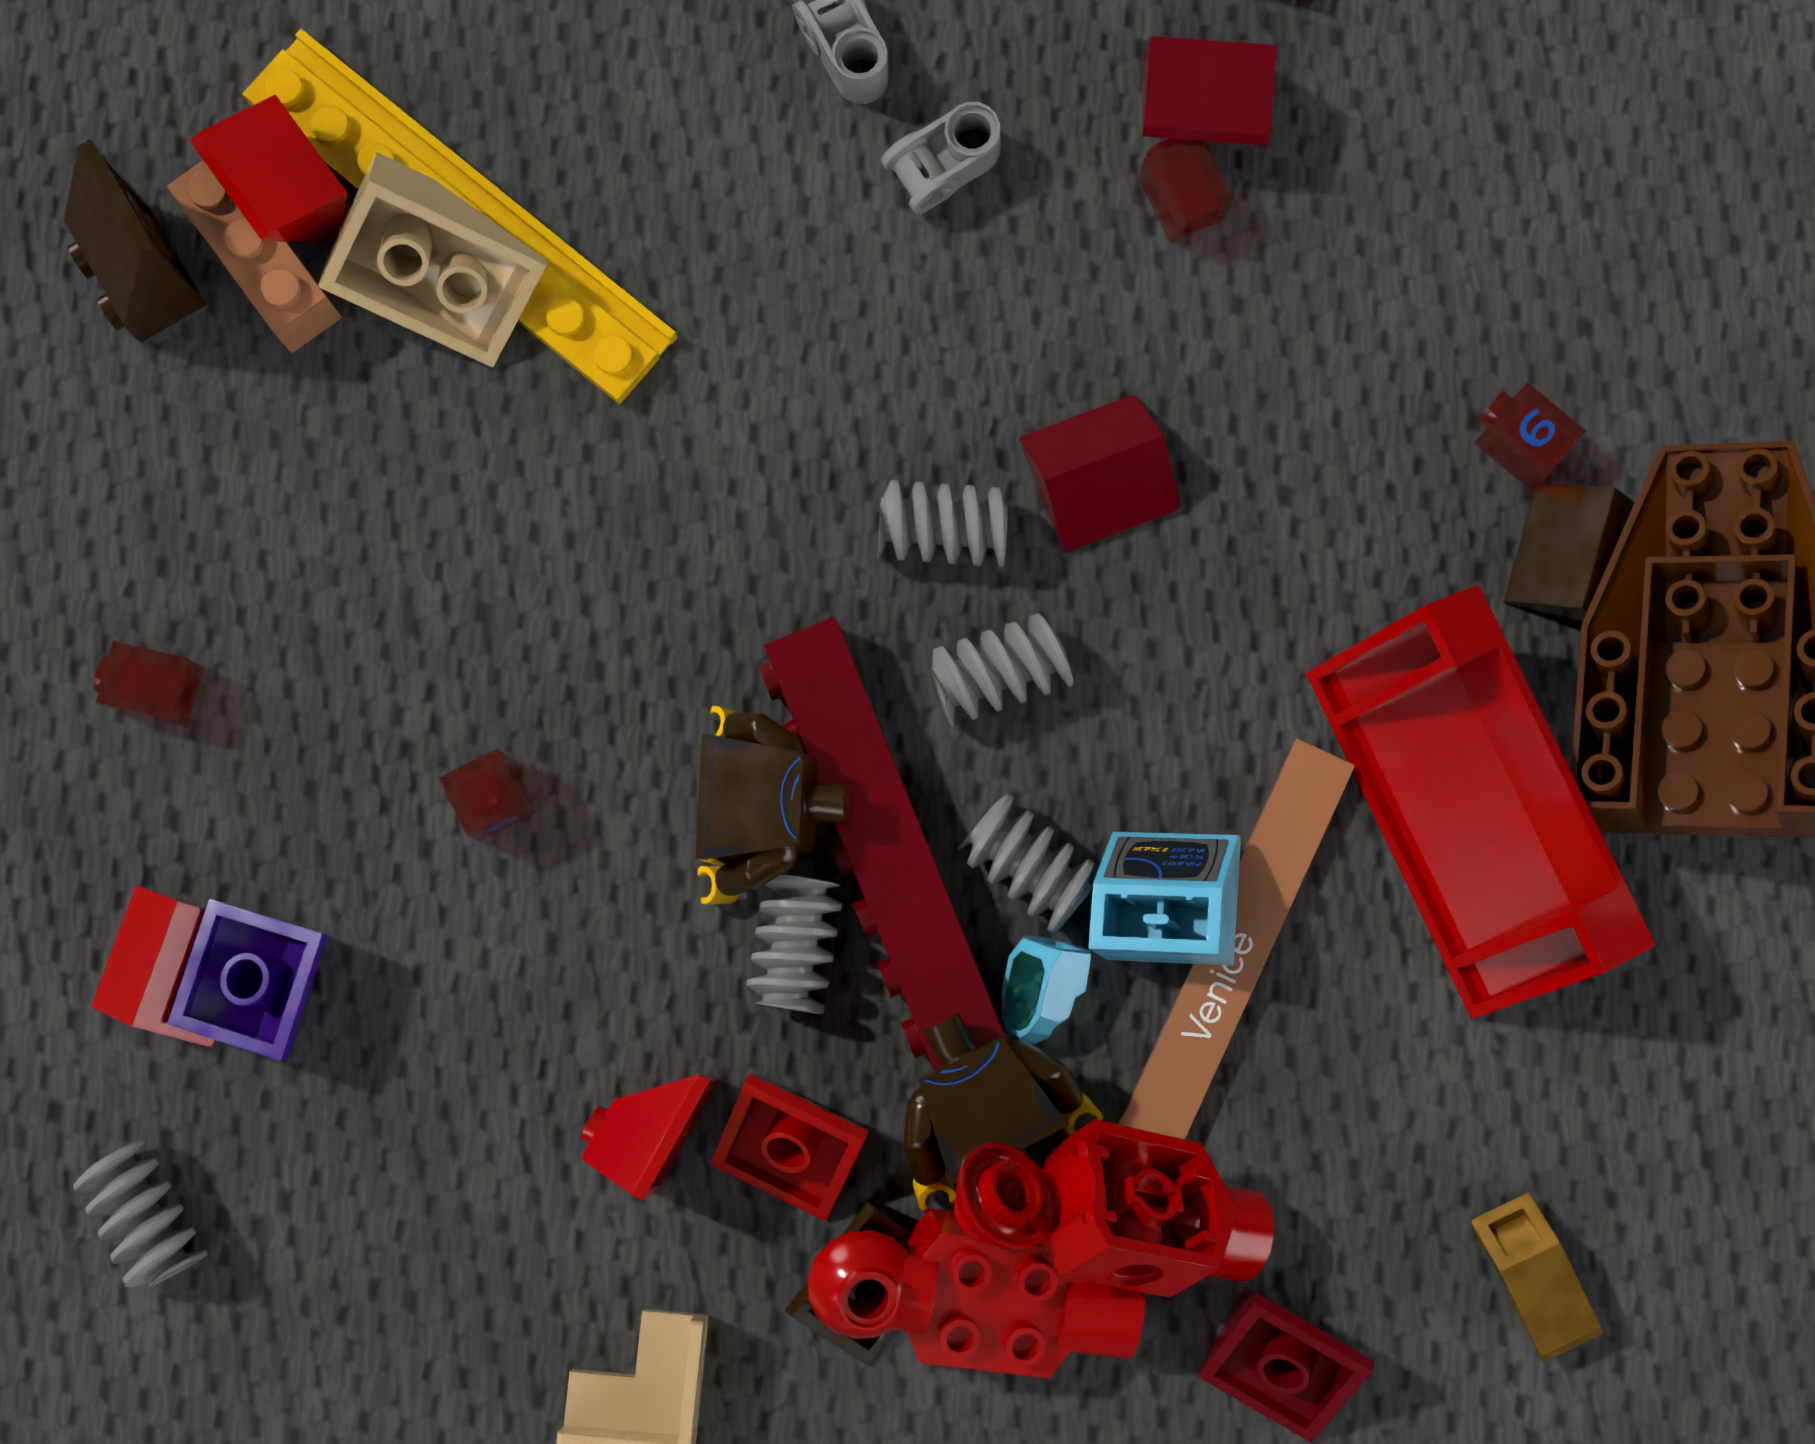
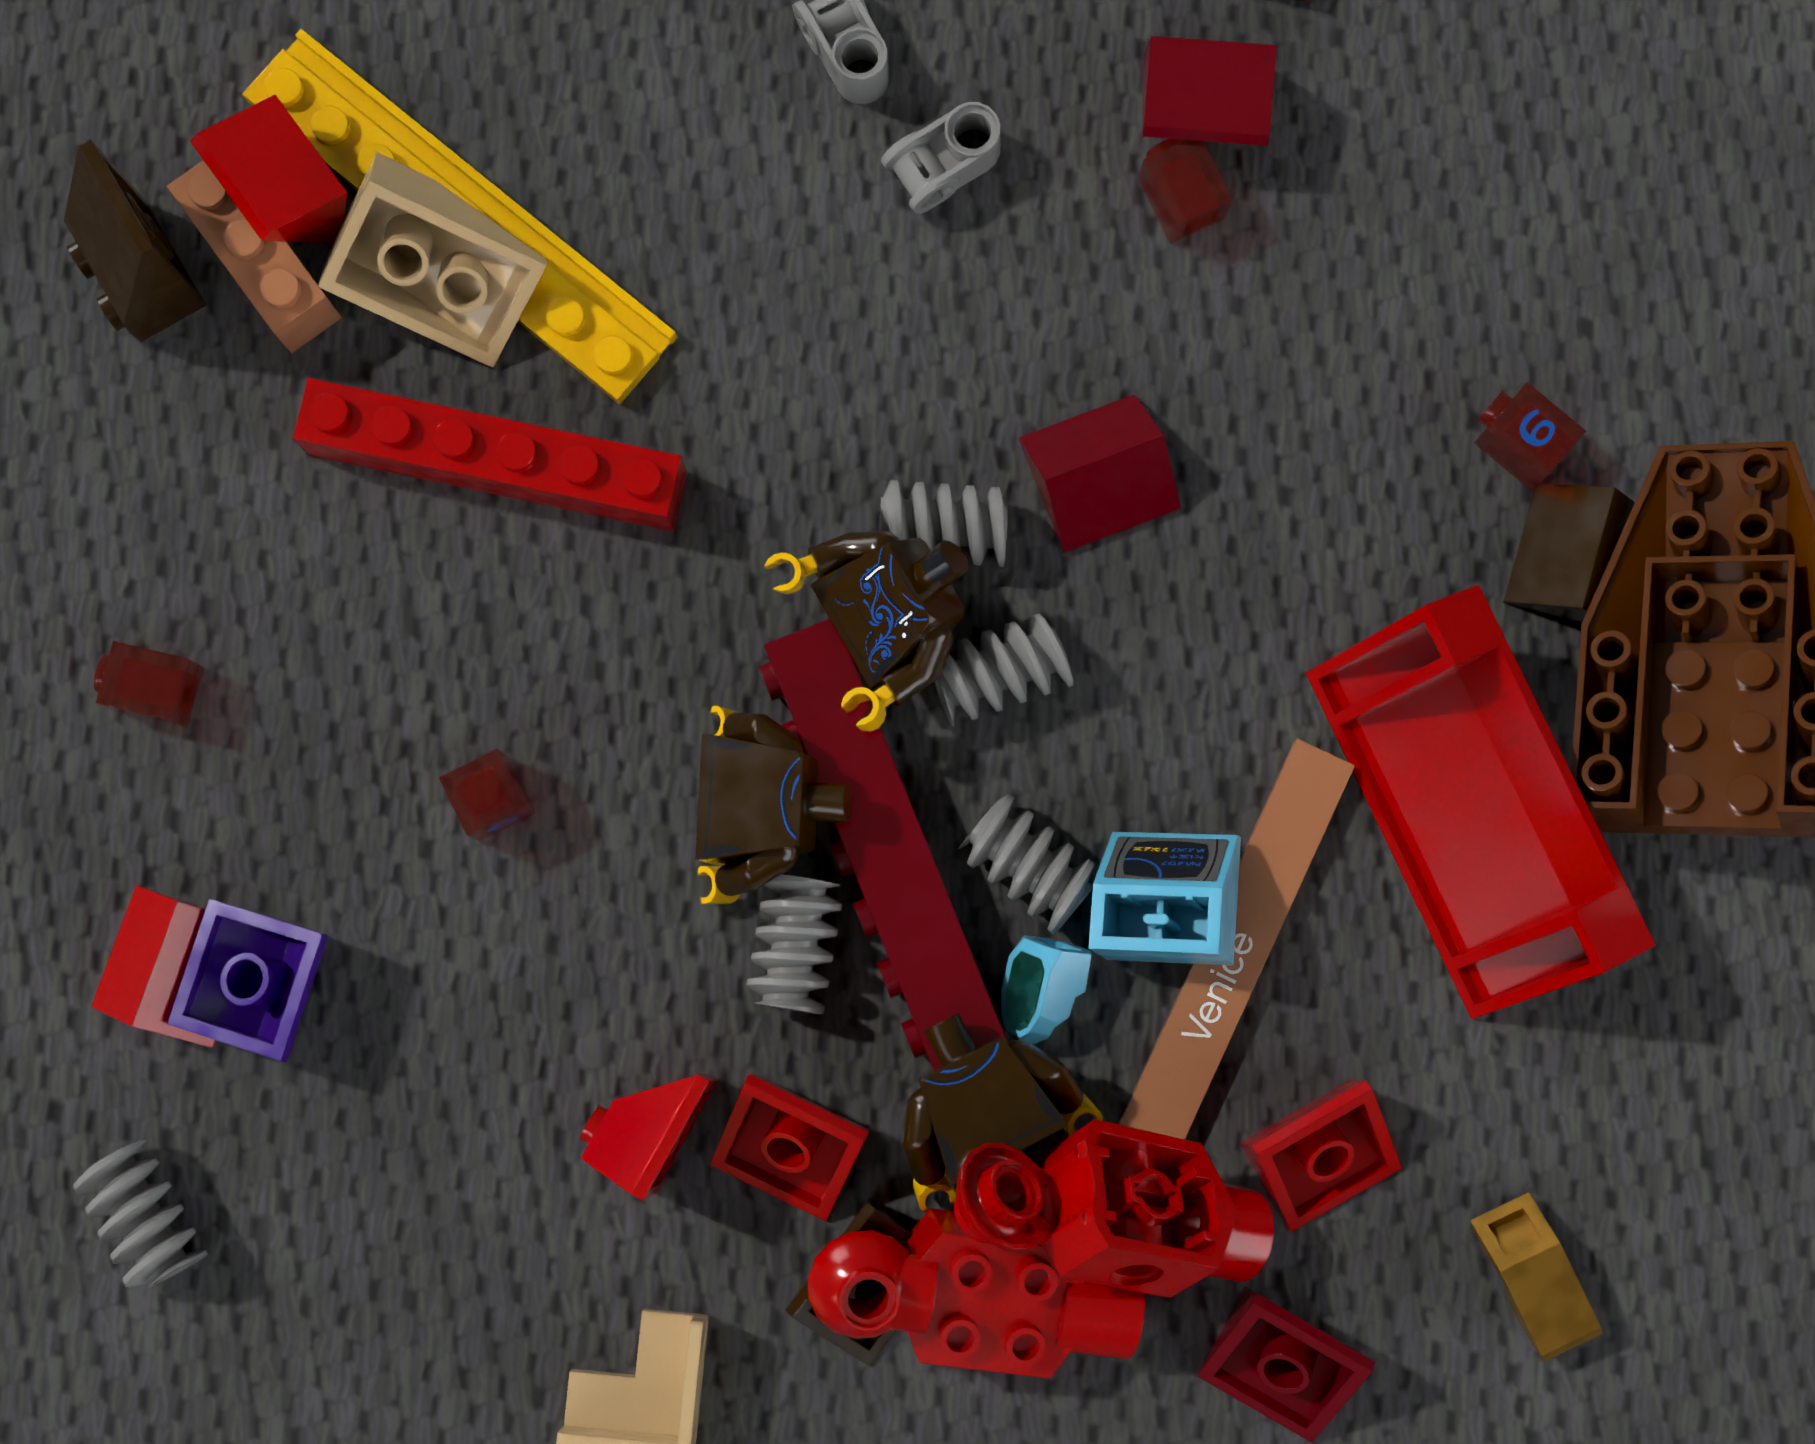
none -> red brick [292,378,687,532]
none -> dark brown torso [764,531,969,731]
none -> red slope [1239,1080,1402,1233]

